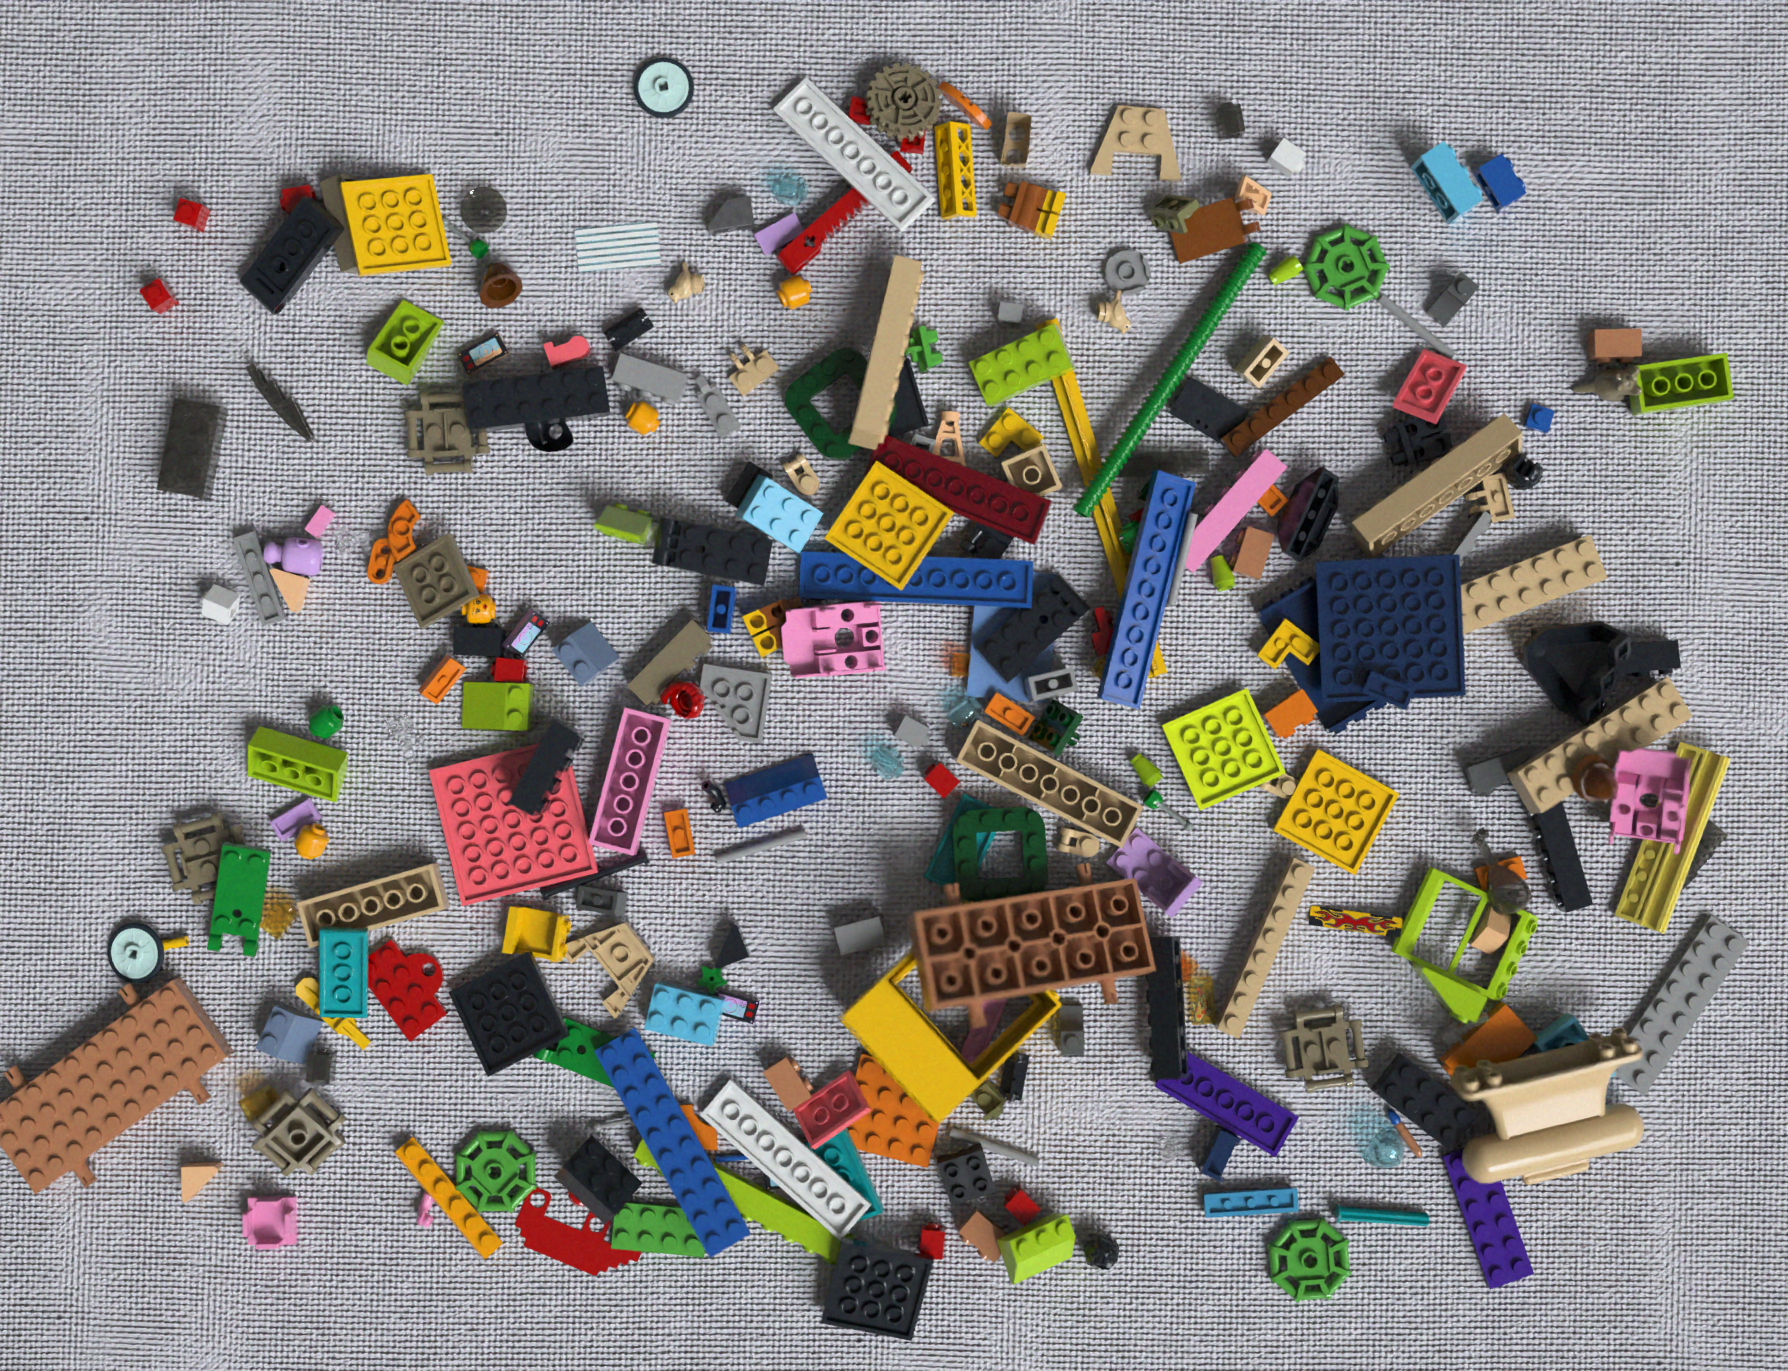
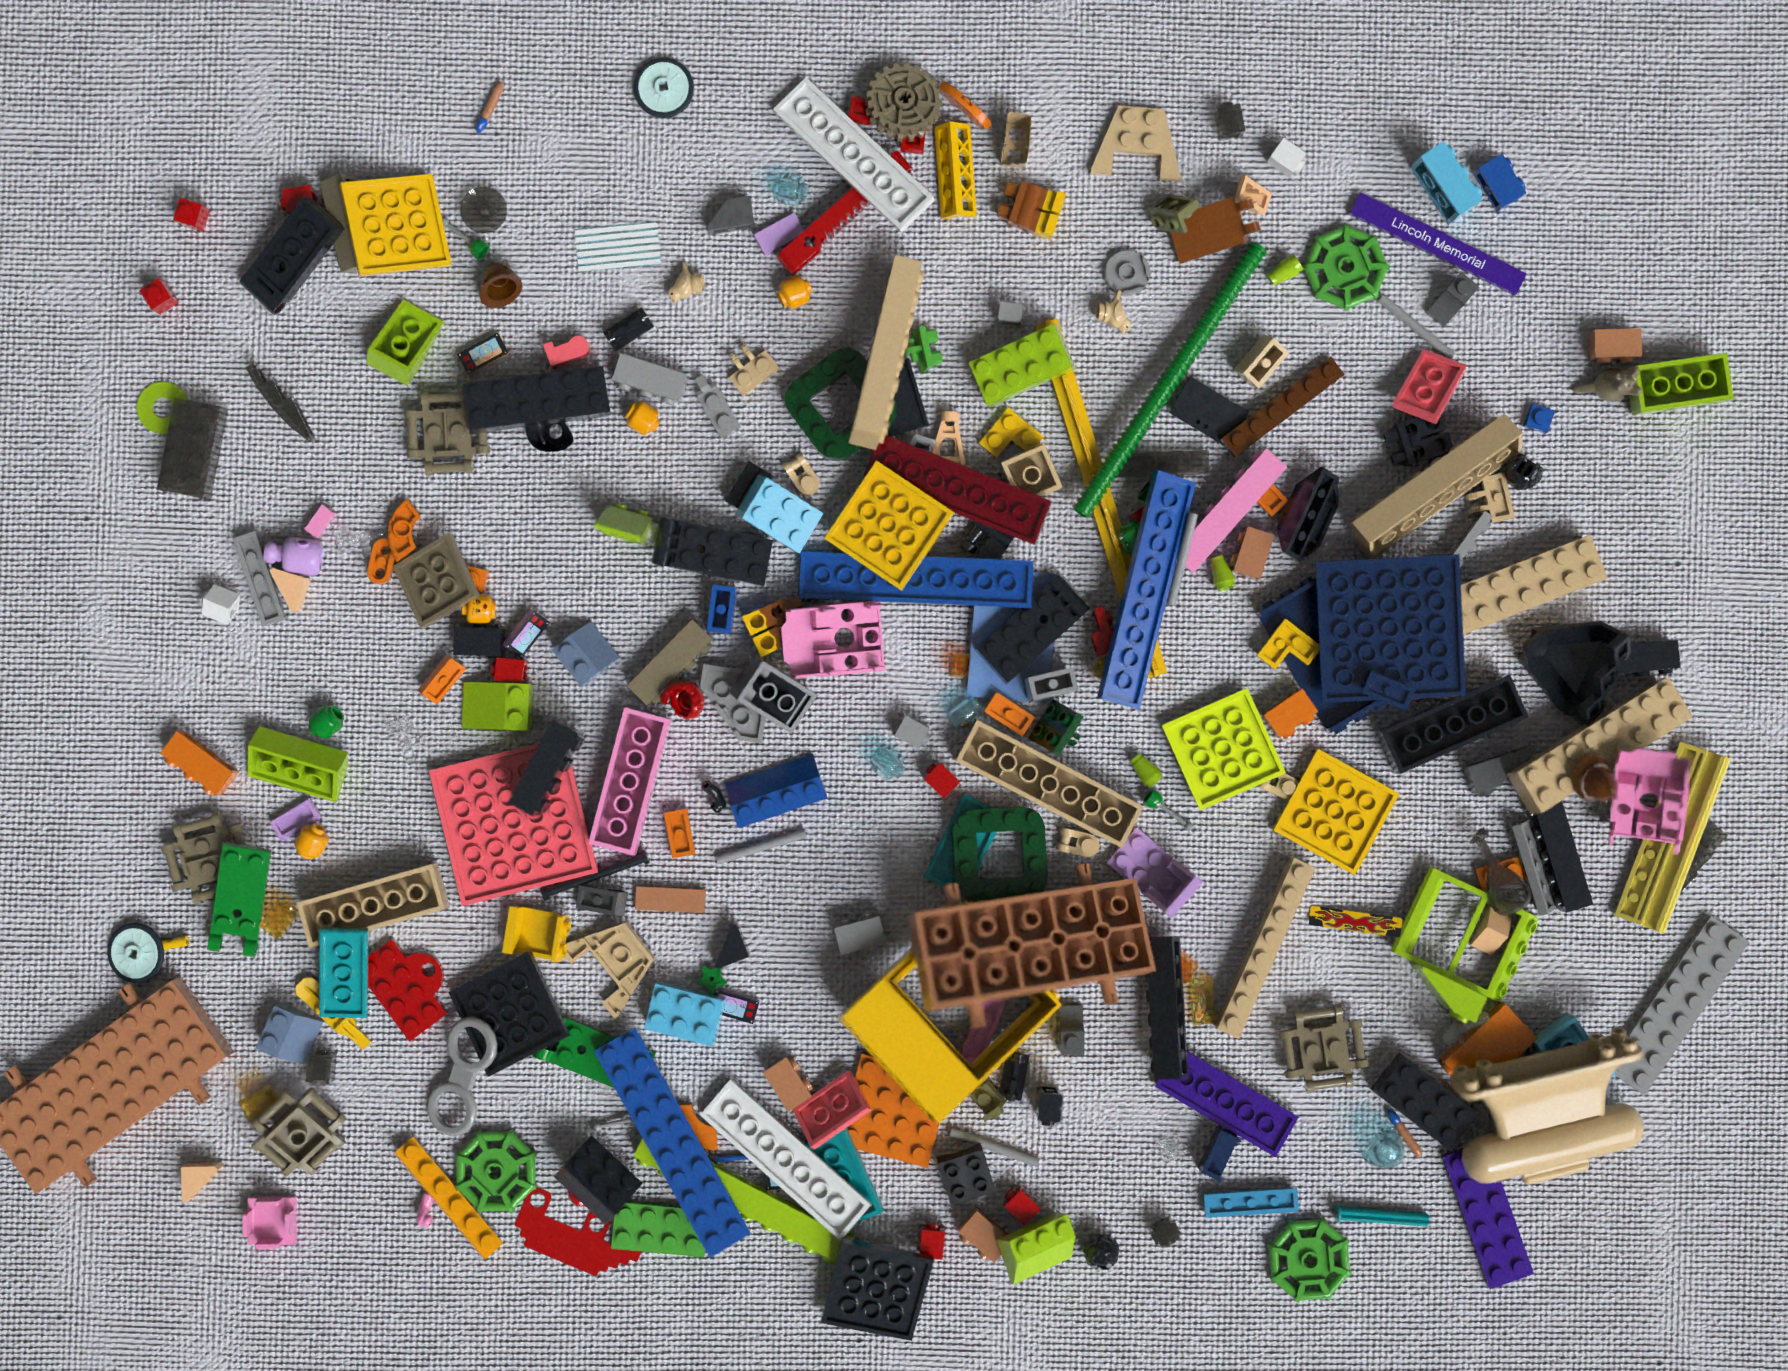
none -> lime gear [137,382,189,434]
none -> orange brick [160,731,239,796]
none -> light grey bar [427,1016,497,1136]
none -> nougat piece [476,82,504,134]
none -> nougat tile [635,886,706,913]
none -> black slope [729,654,817,734]
none -> black brick [1035,1086,1063,1126]
none -> clear smoke gear [1150,1217,1180,1248]
none -> dark purple tile [1349,192,1527,296]
none -> black brick [1376,675,1529,774]
none -> light grey plate [1512,820,1556,916]

